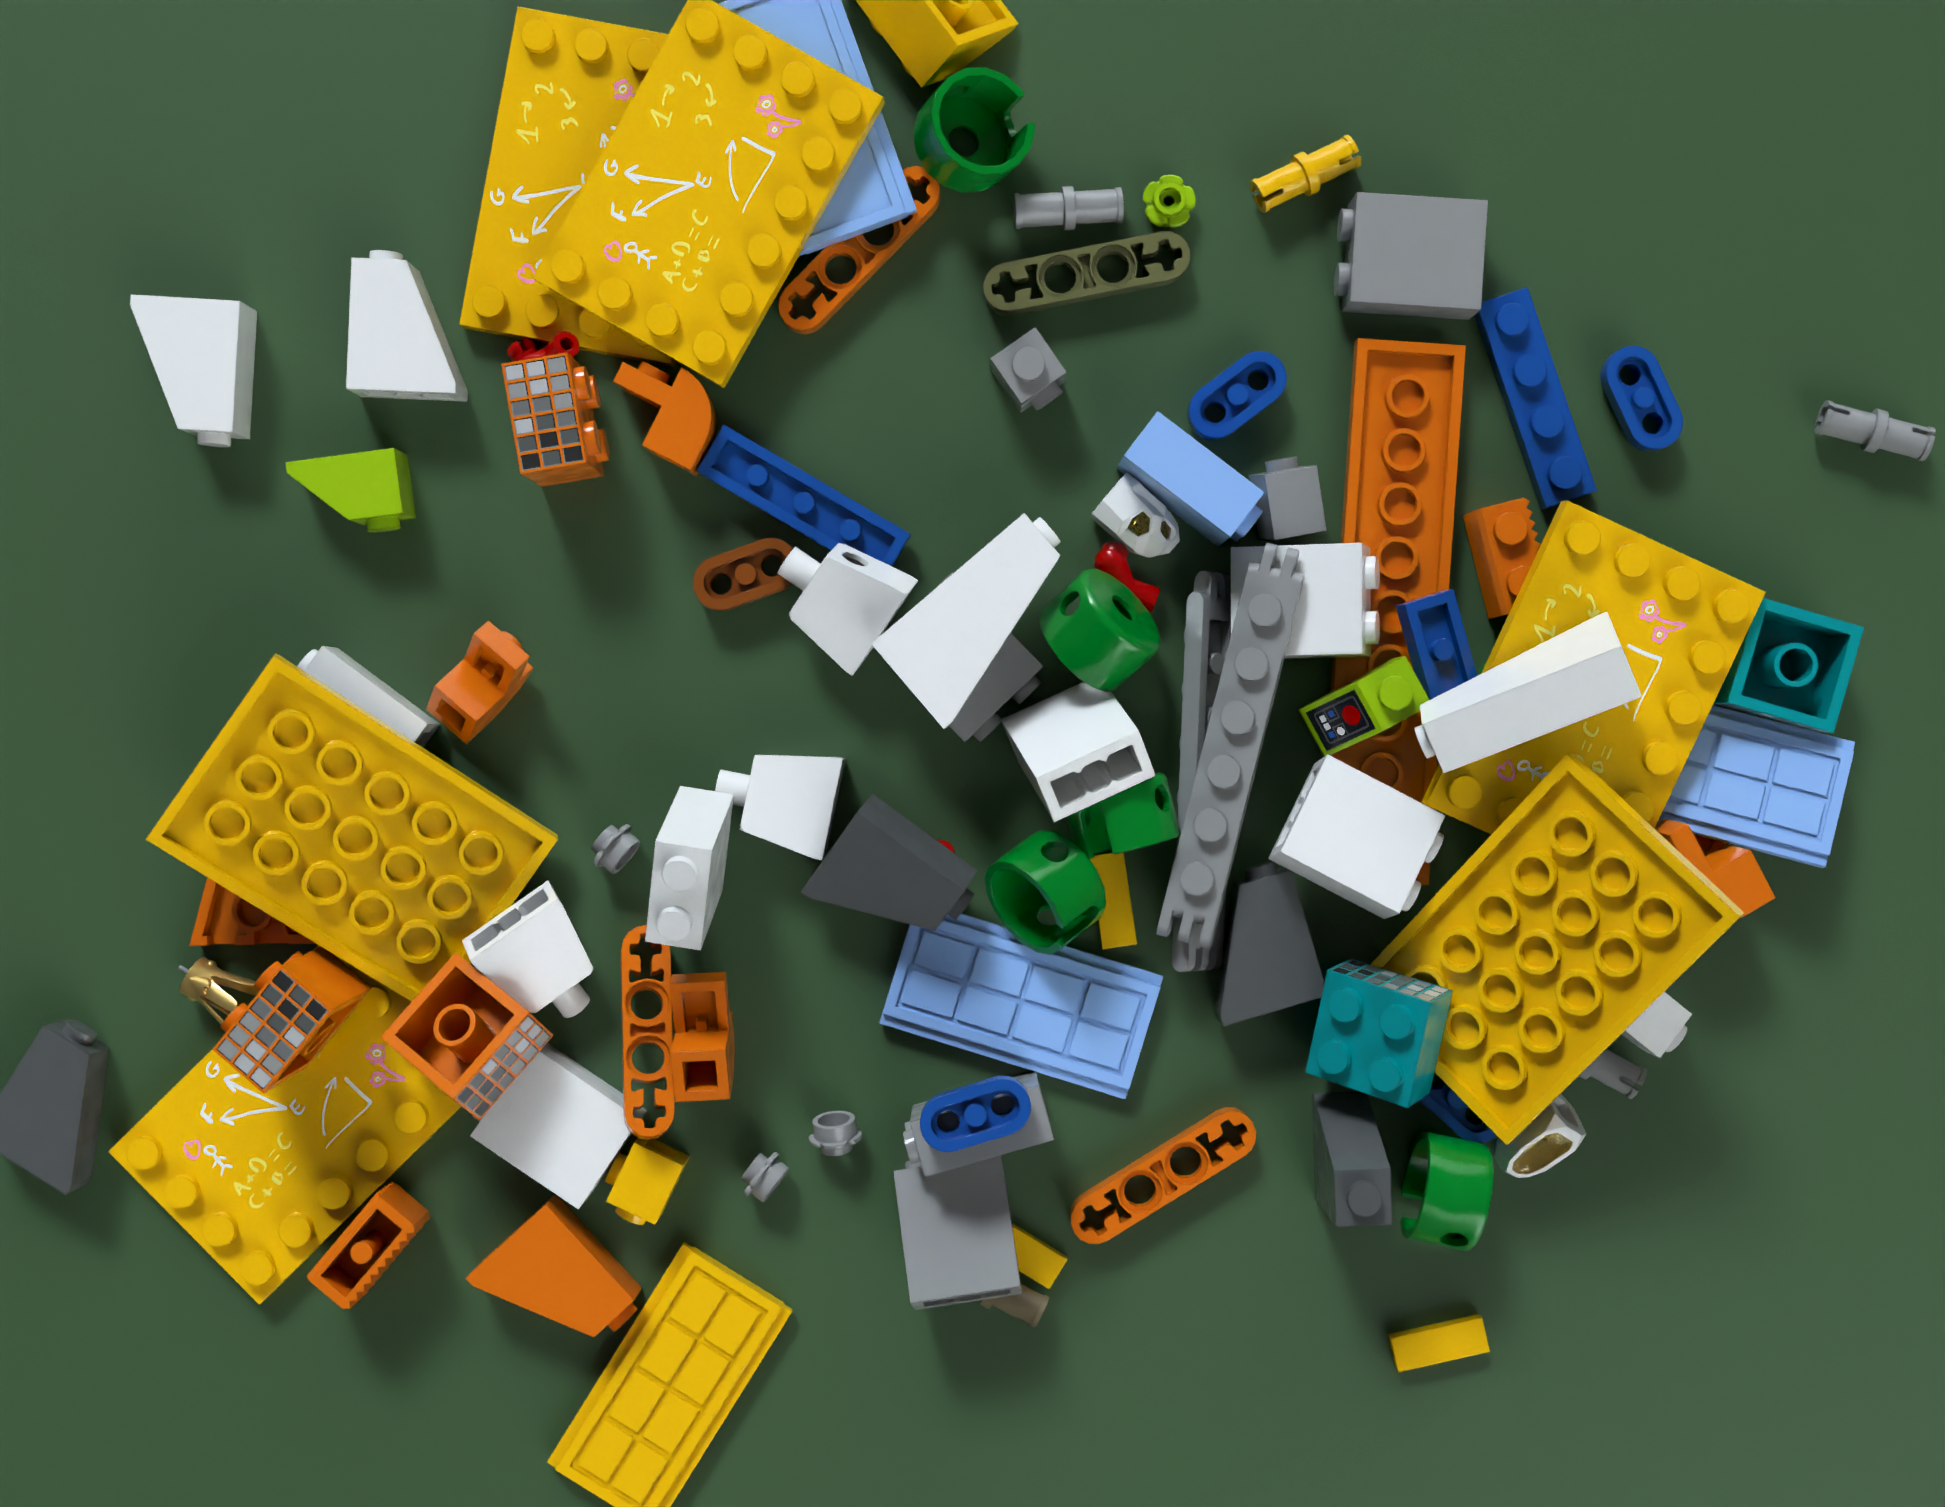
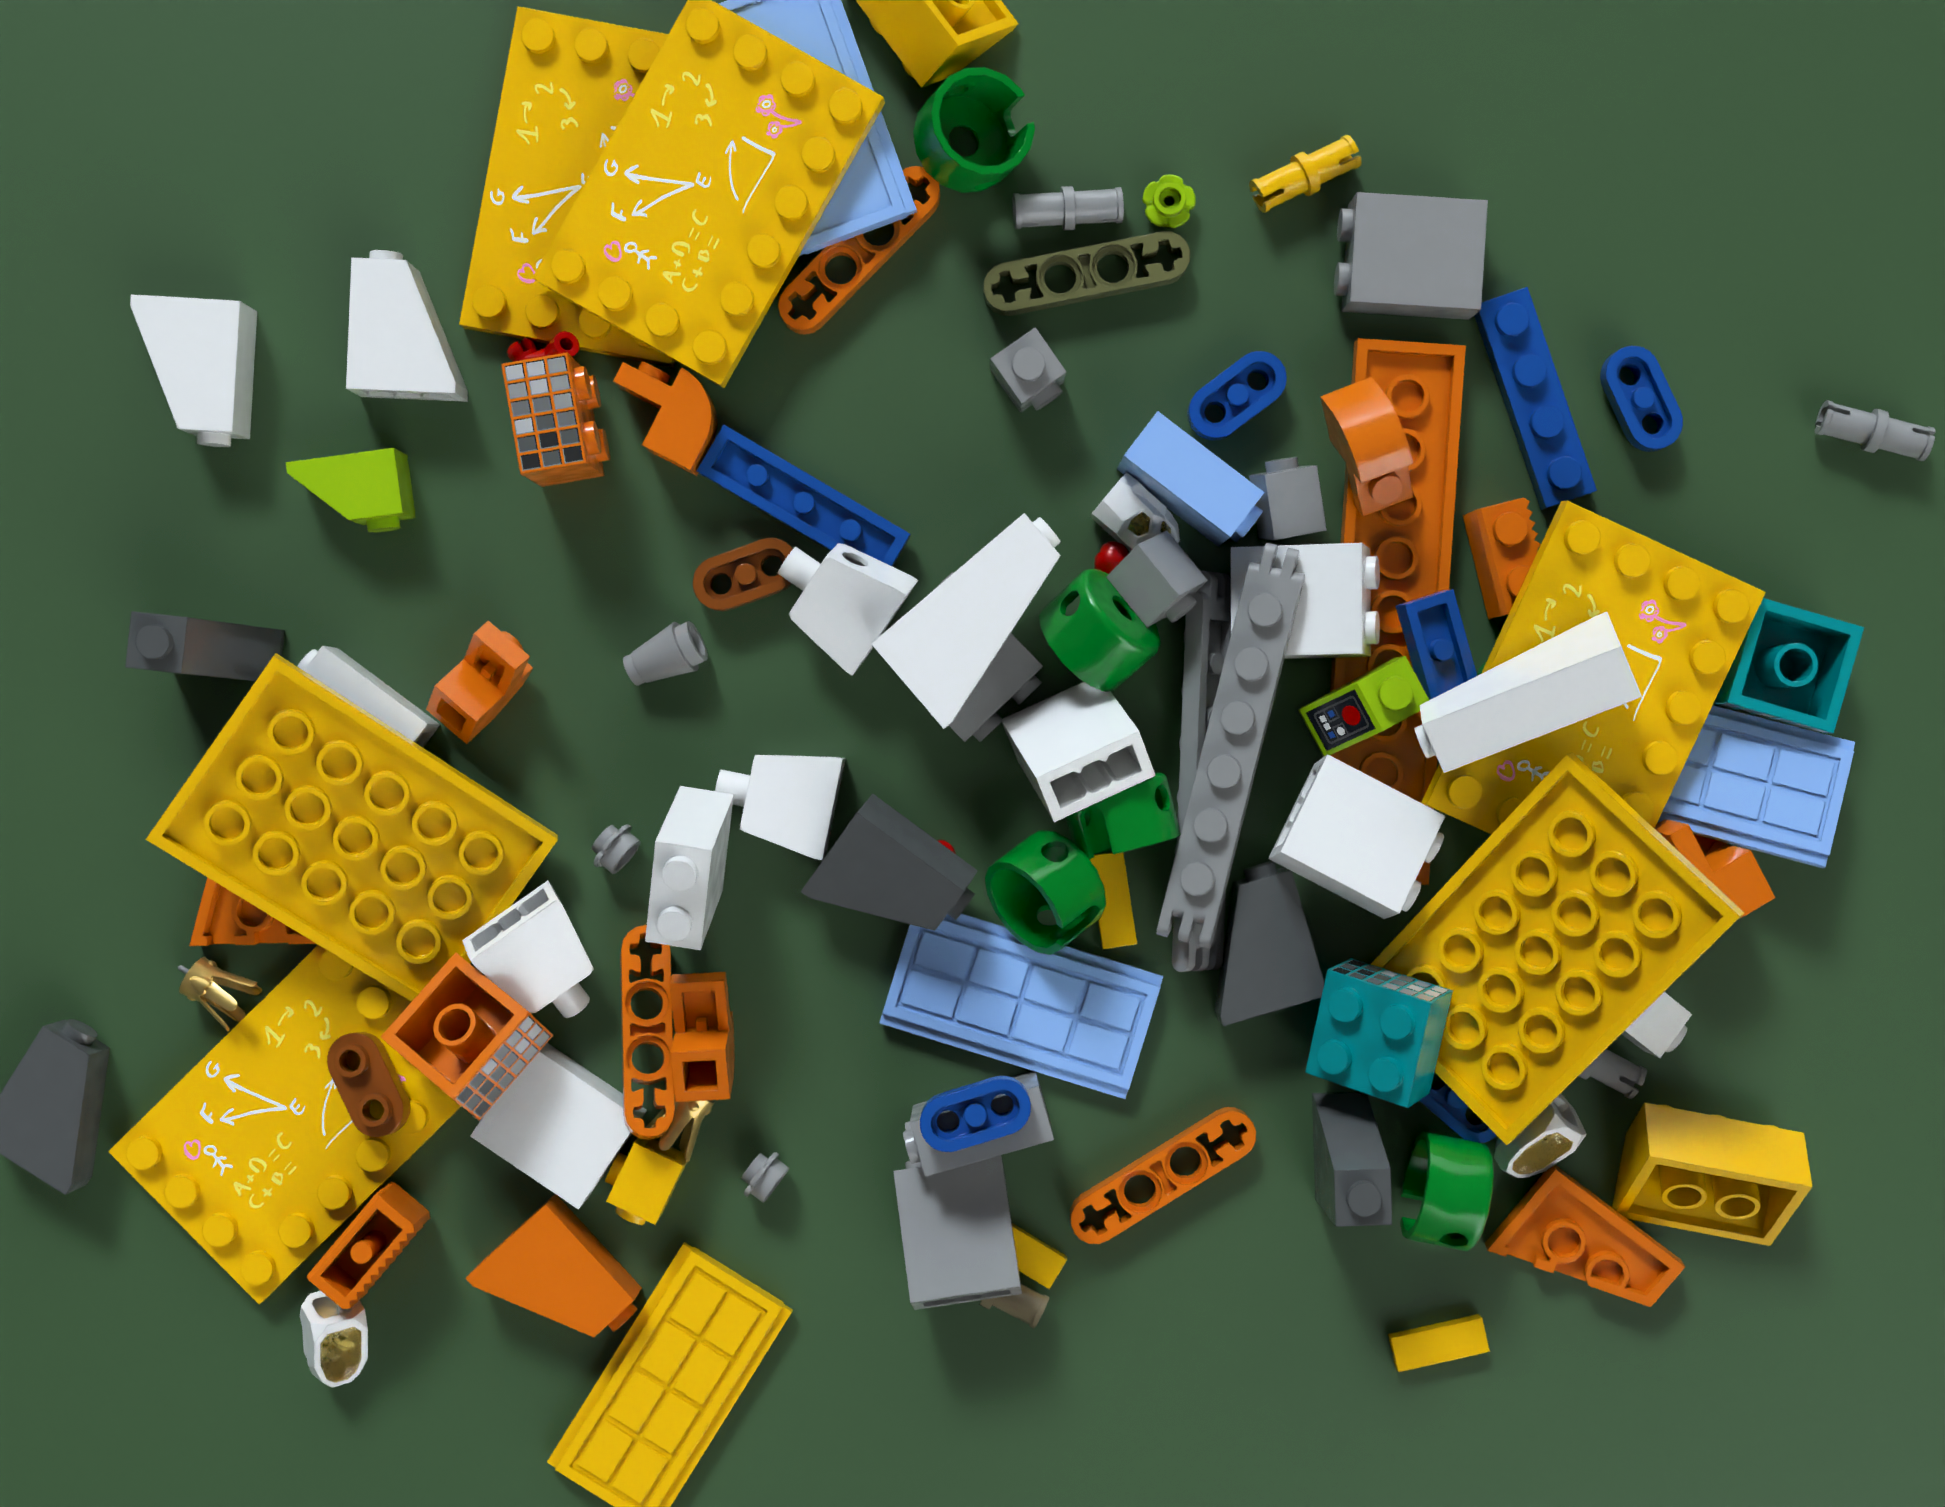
orange brick [212,947,372,1094] -> none
light grey plate [809,1111,862,1156] -> none
none -> dark grey slope [125,611,285,681]
none -> white rock [300,1291,368,1388]
none -> dark orange plate [327,1032,410,1137]
none -> light grey cone [623,621,708,686]
none -> pearl gold piece [645,1095,715,1162]
none -> light grey brick [1106,530,1208,627]
none -> orange brick [1320,377,1414,516]
none -> orange wing [1485,1165,1685,1307]
none -> yellow slope [1612,1102,1813,1246]

